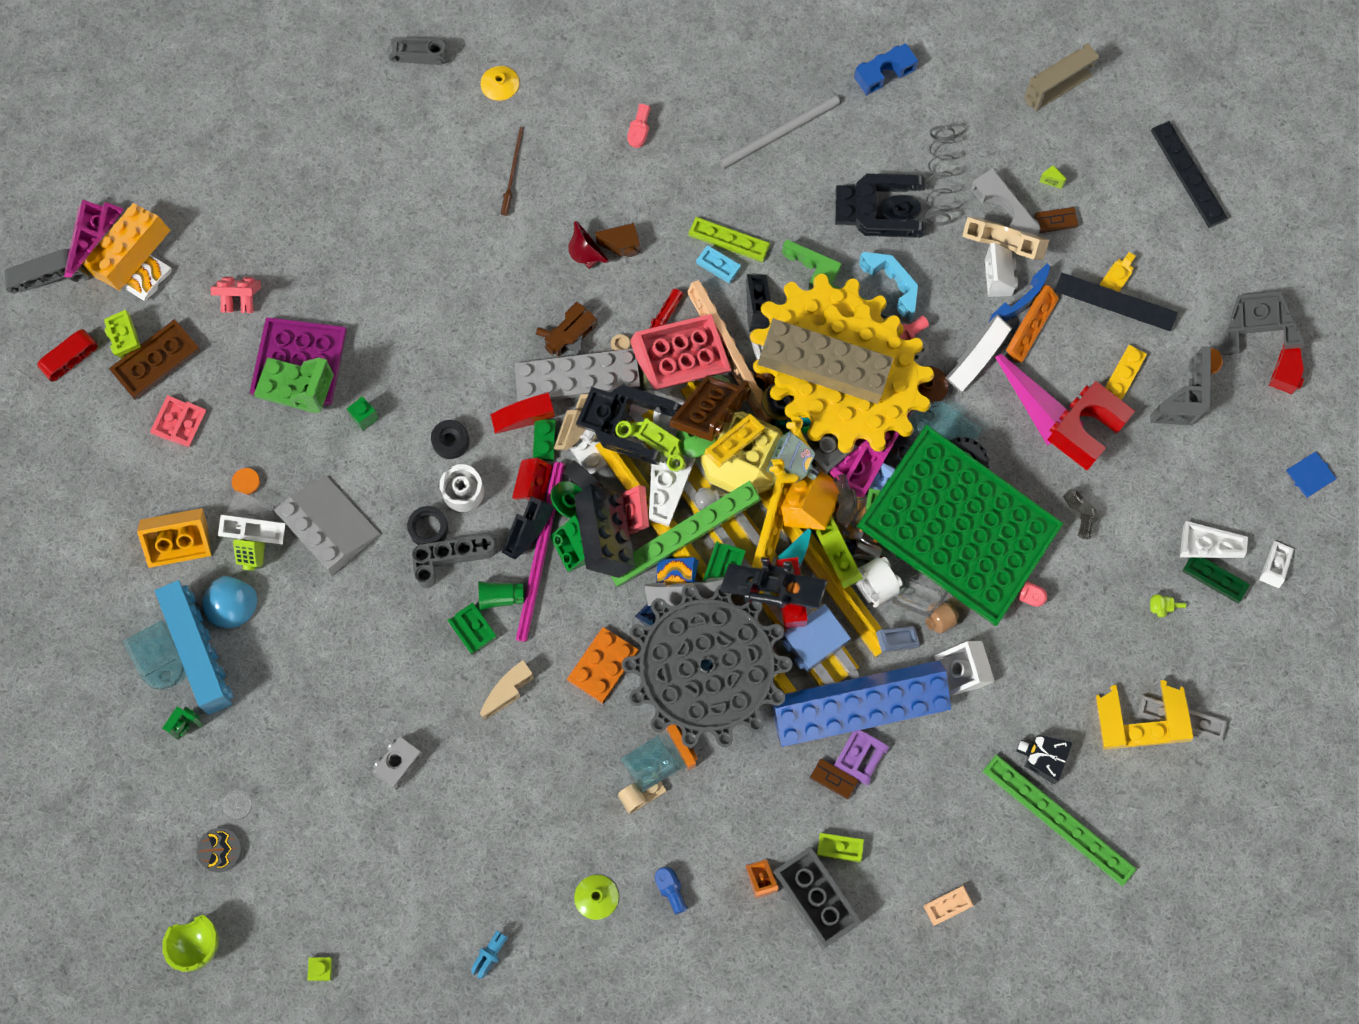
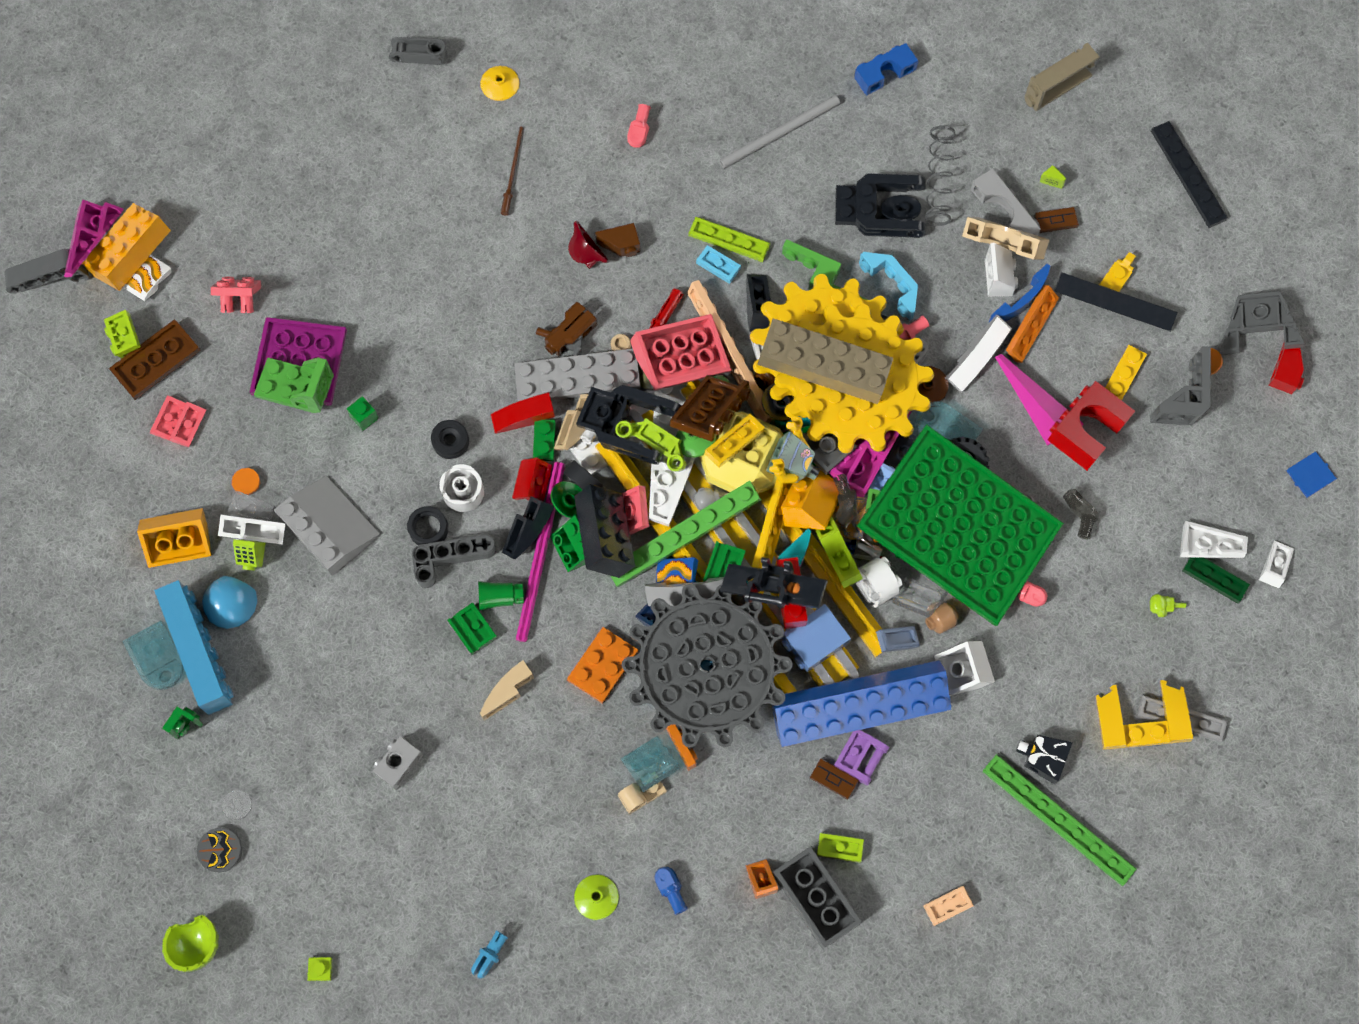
red beam [37,329,98,382] -> none

